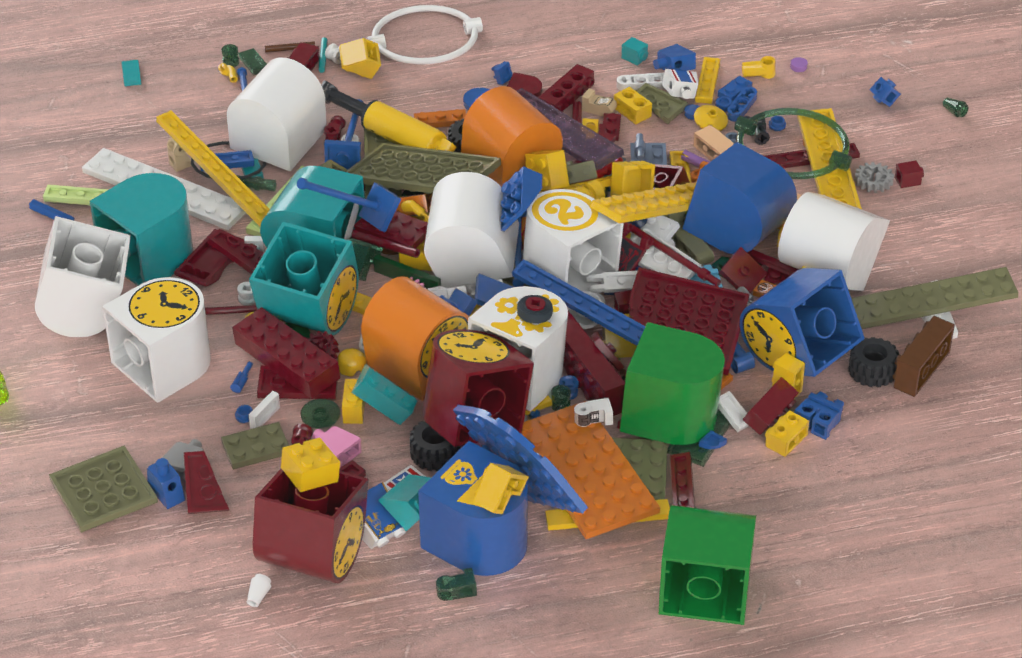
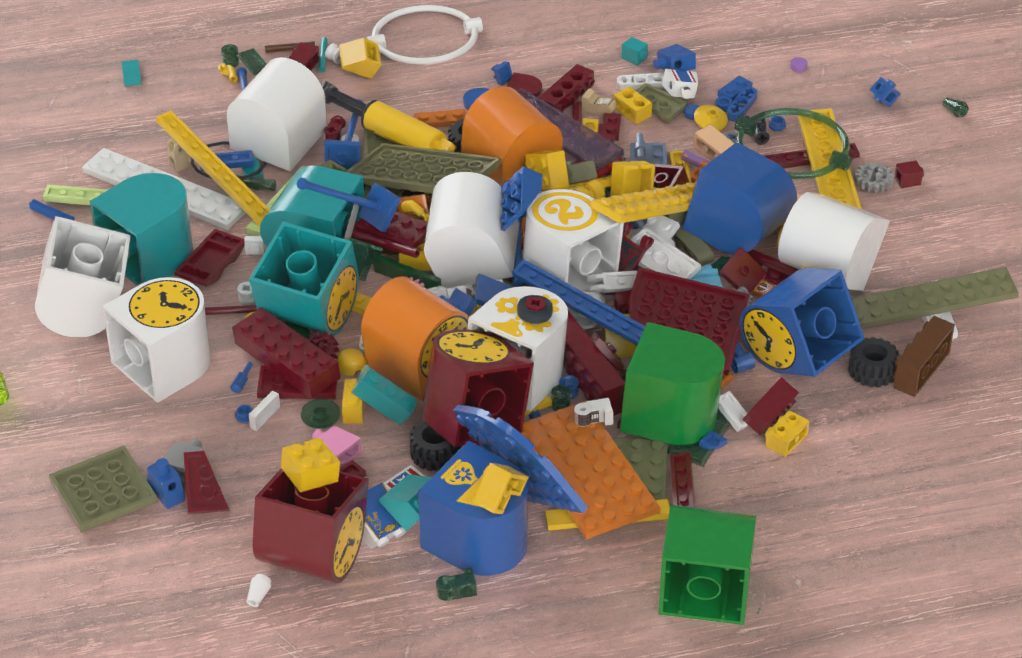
dark red wing [207,229,265,275] -> none
olive plate [221,422,289,470] -> none
dark red wheel [291,424,313,445] -> none
dark red bar [631,225,721,286] -> none
yellow tile [695,57,720,104] -> none
yellow piece [742,56,776,79] -> none
yellow brick [771,353,805,399] -> none
blue hips [794,391,844,440] -> none

